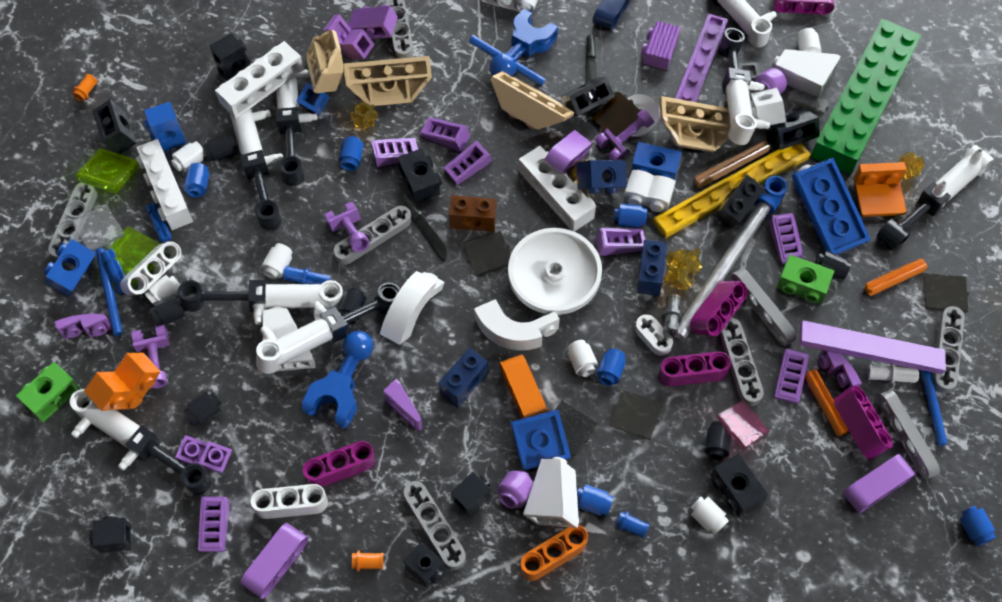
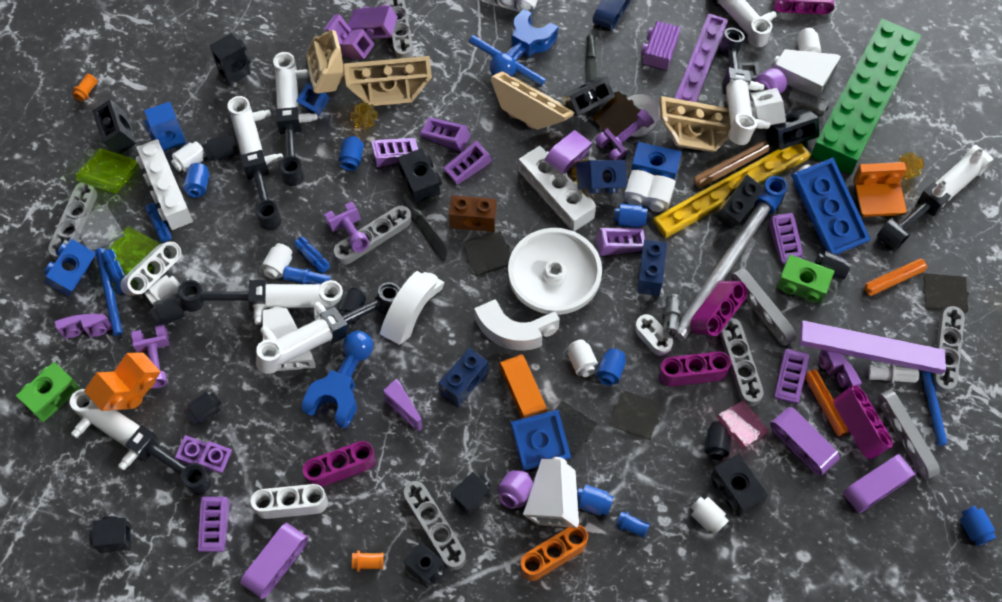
white brick [215,41,304,119] -> none
clear yellow hips [663,248,703,290] -> none
none -> blue axle [294,237,330,274]
none -> medium lavender beam [770,407,840,476]

